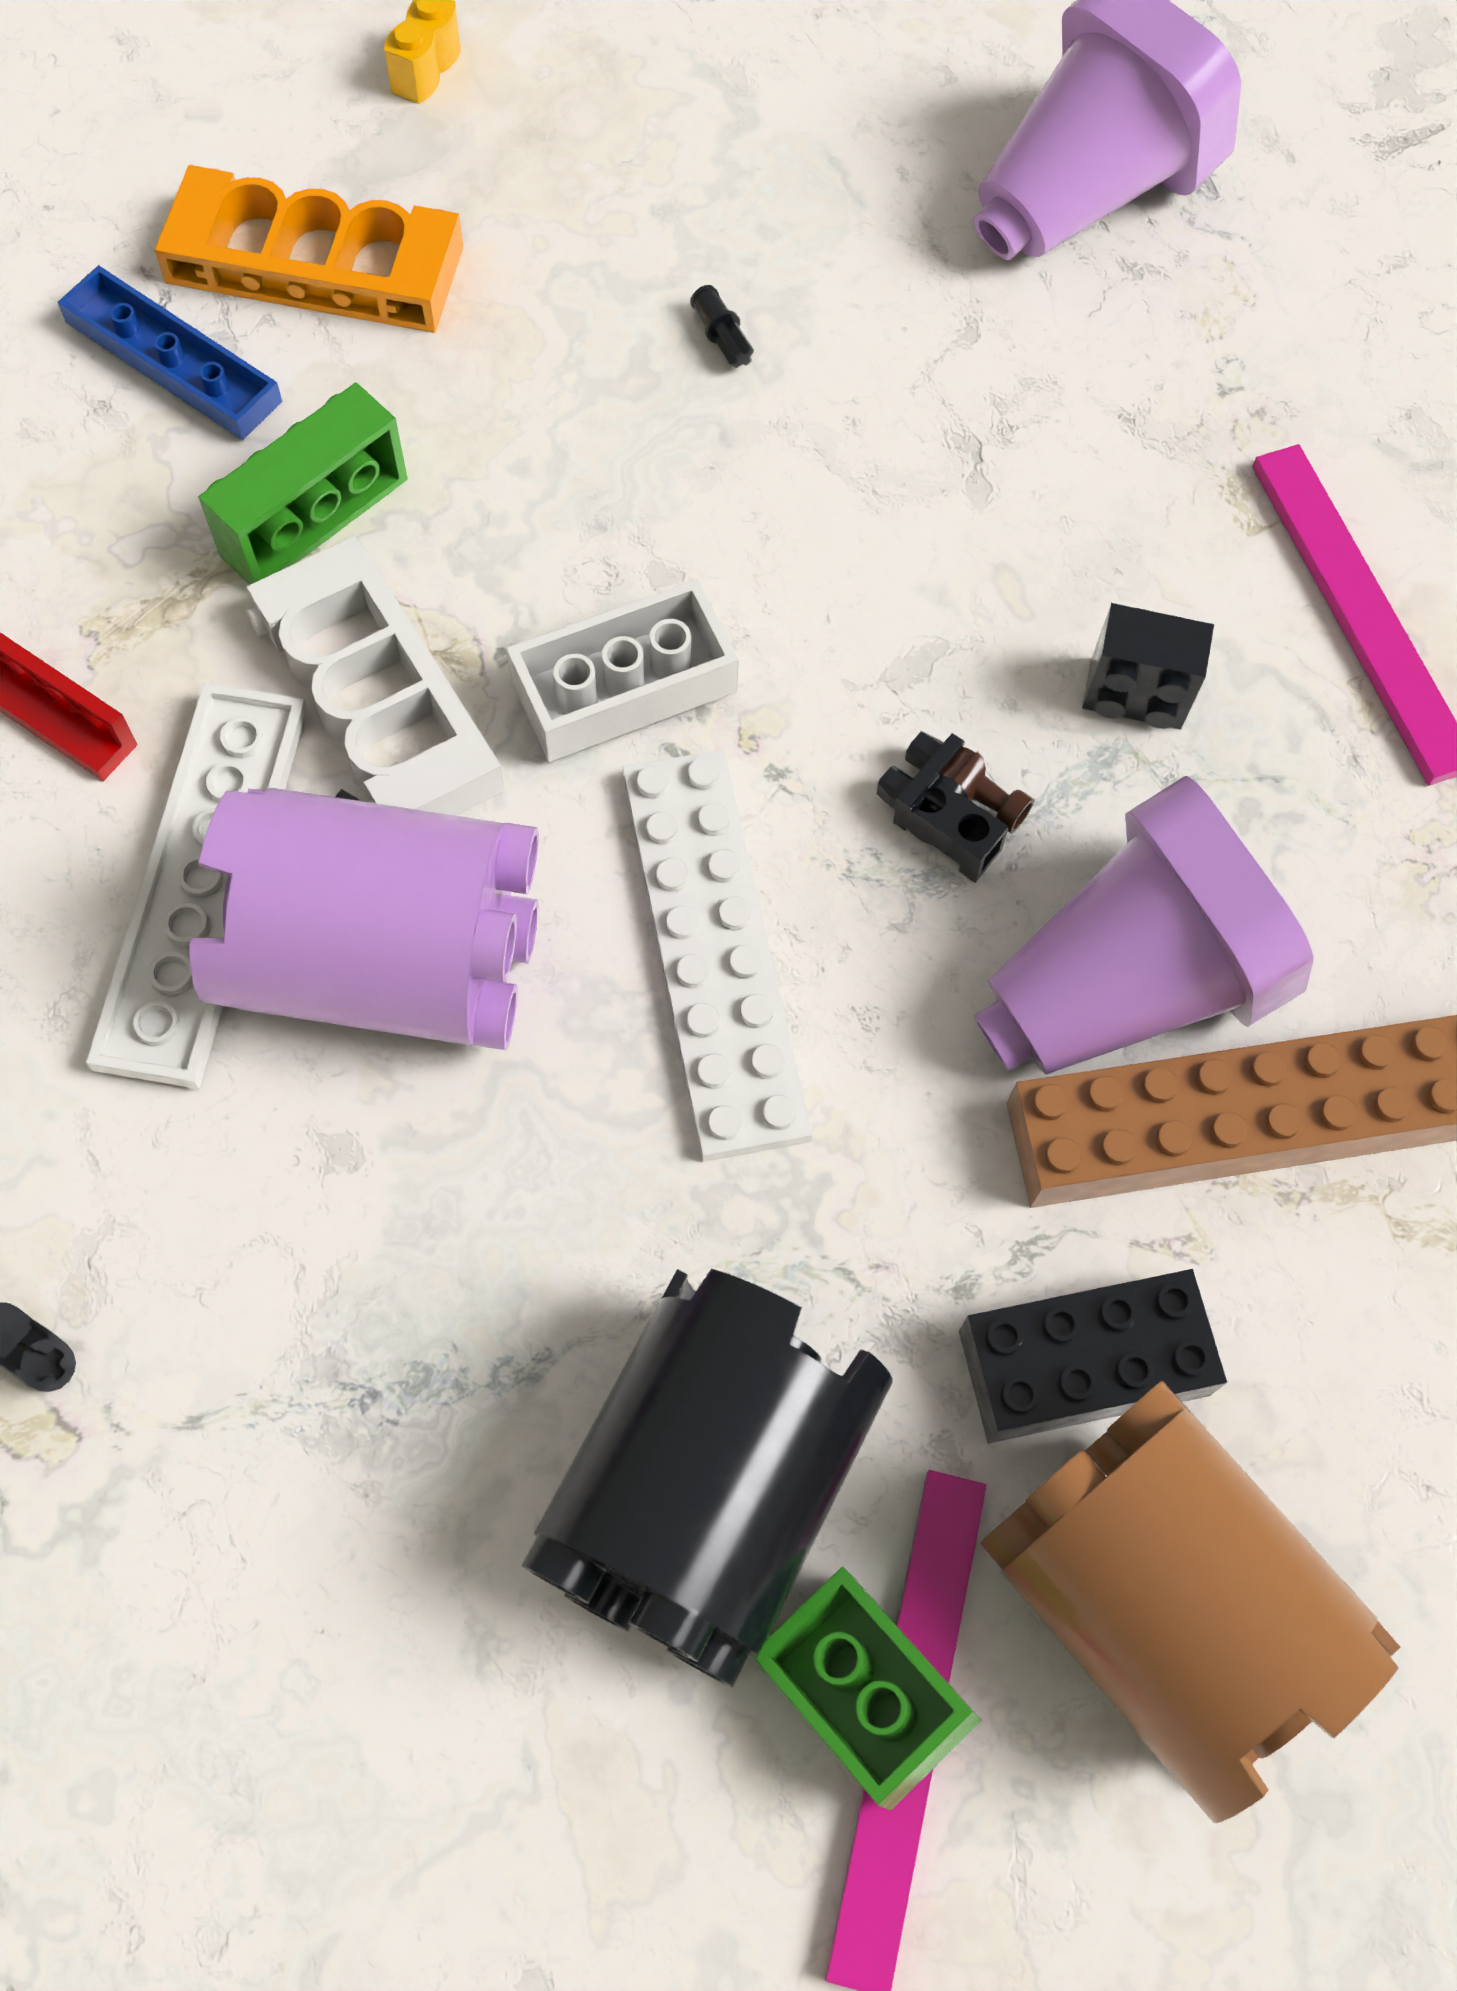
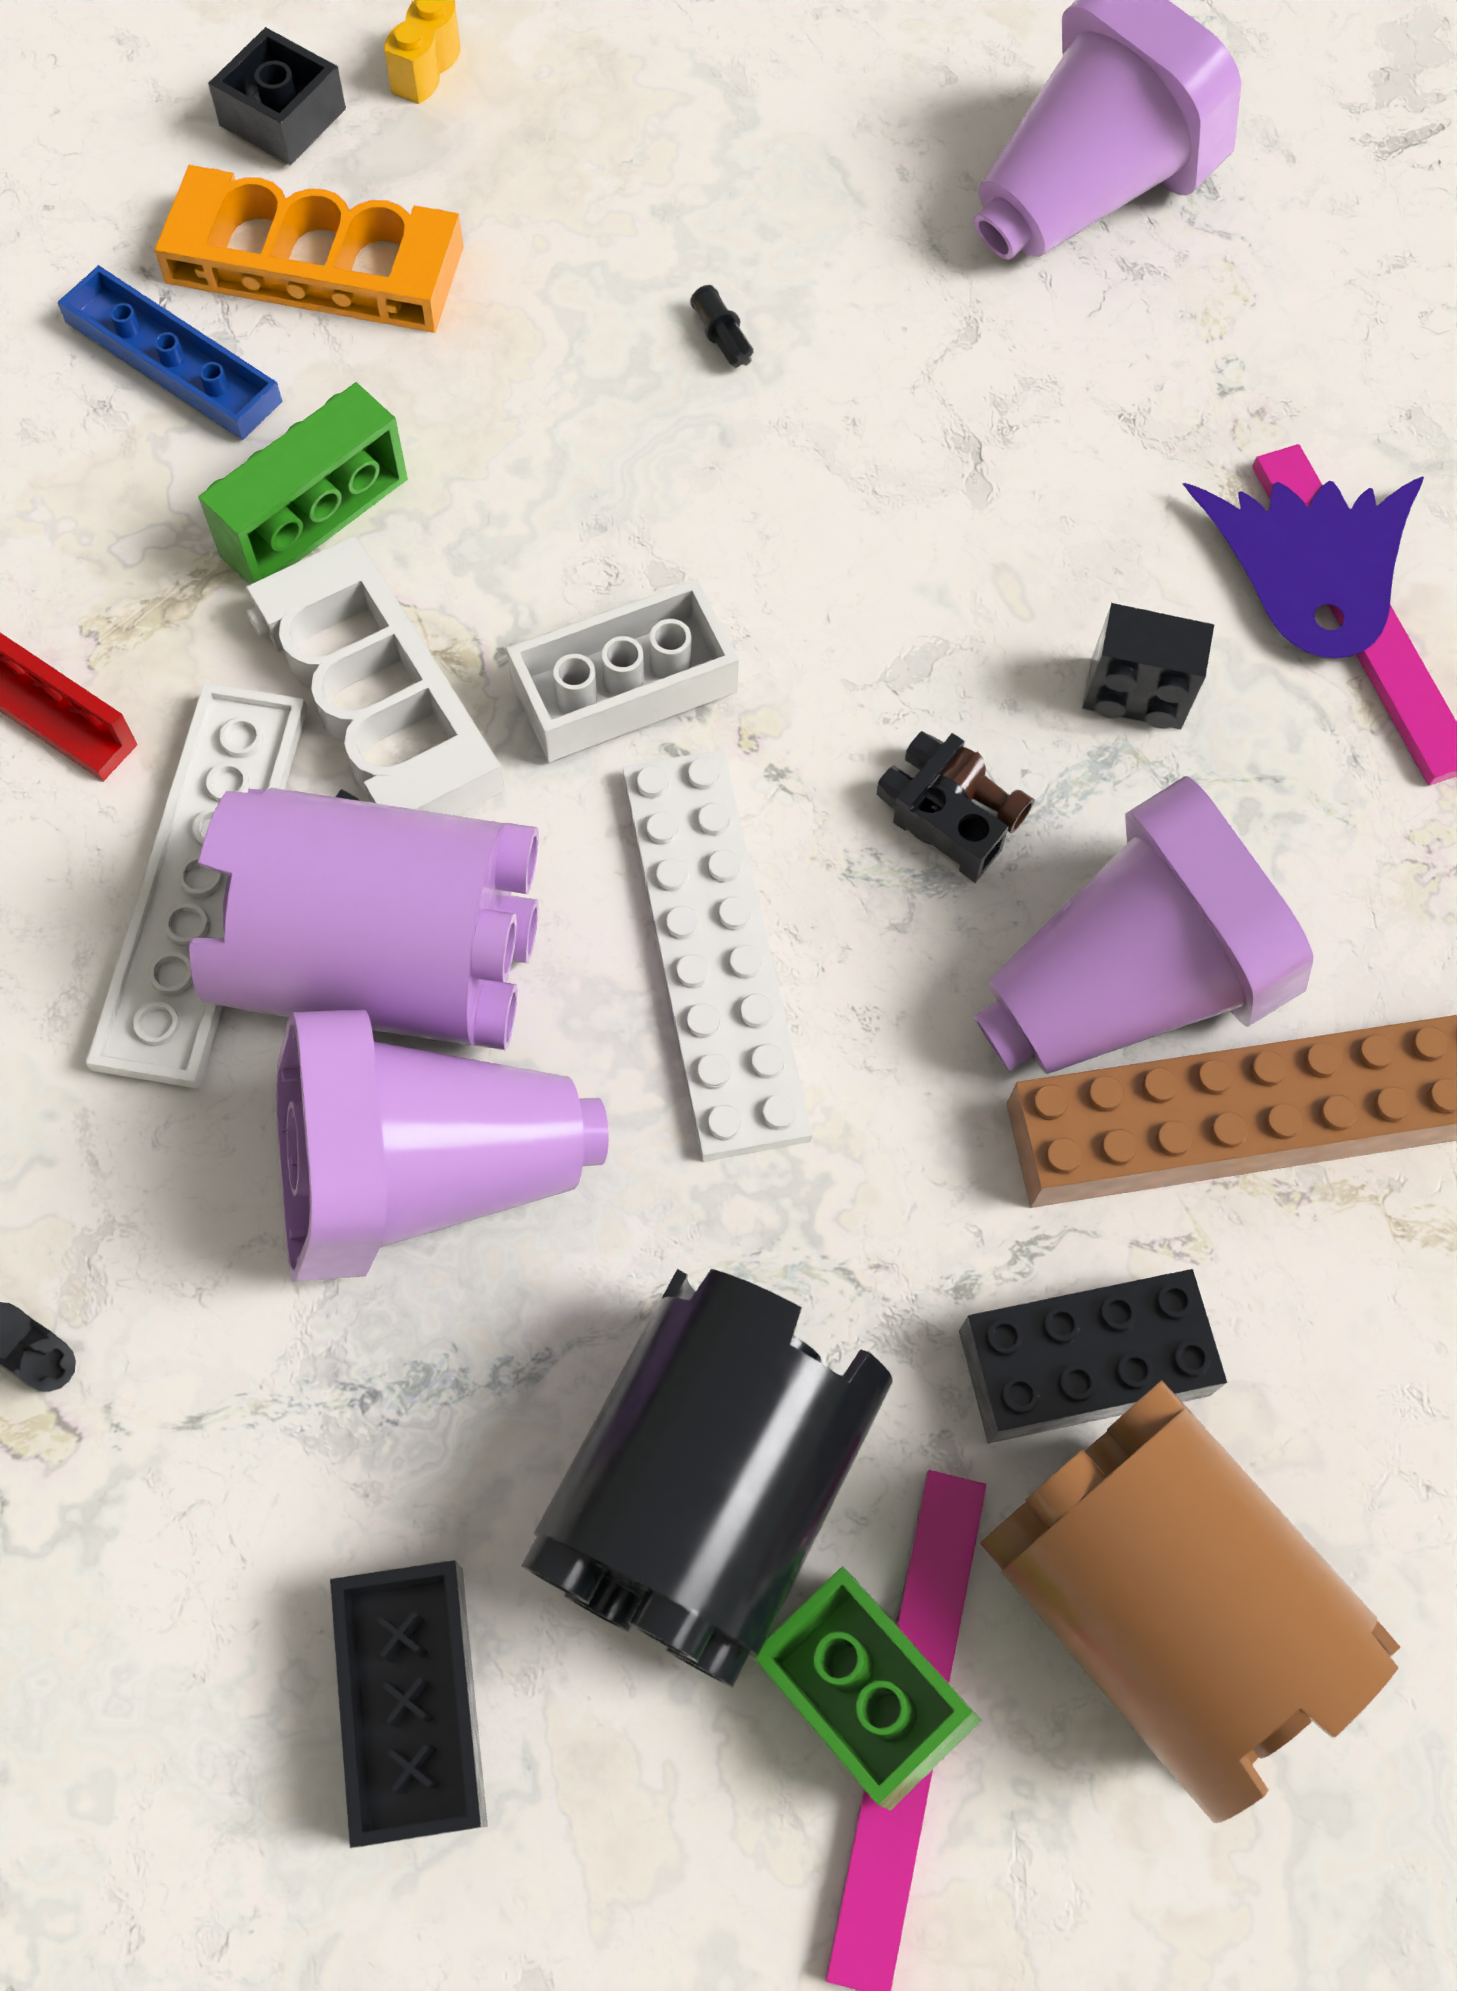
none -> black brick [208,27,346,165]
none -> lavender cone [276,1009,609,1282]
none -> black brick [330,1560,488,1848]
none -> dark purple piece [1183,476,1424,658]

